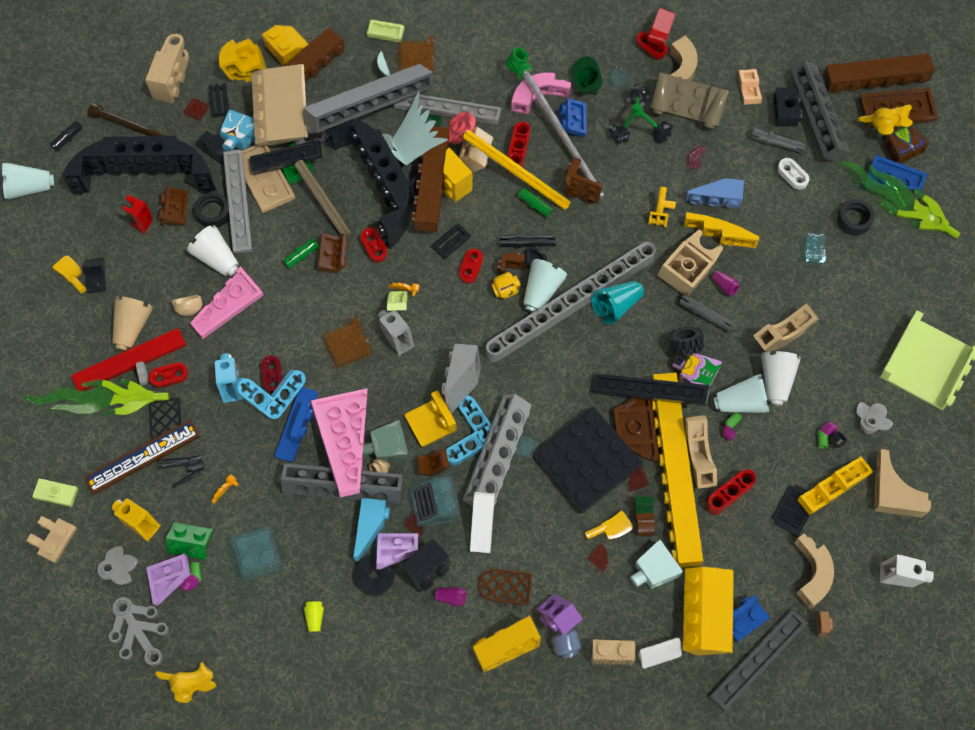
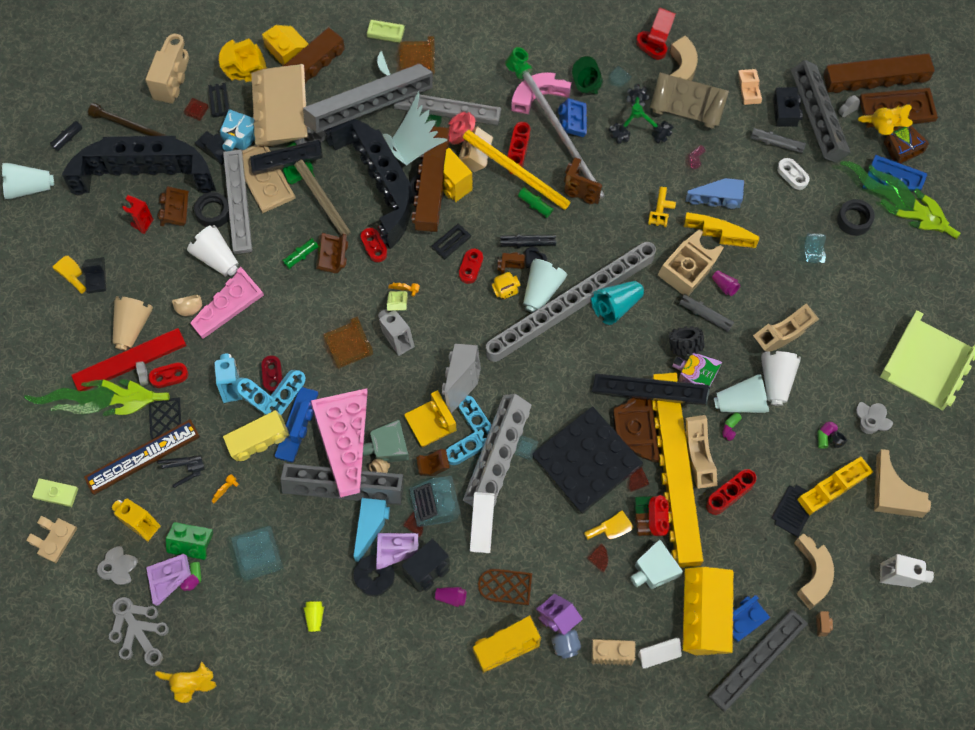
none -> light yellow brick [223,410,290,461]
none -> red plate [649,495,669,536]
none -> light grey tile [839,96,860,117]

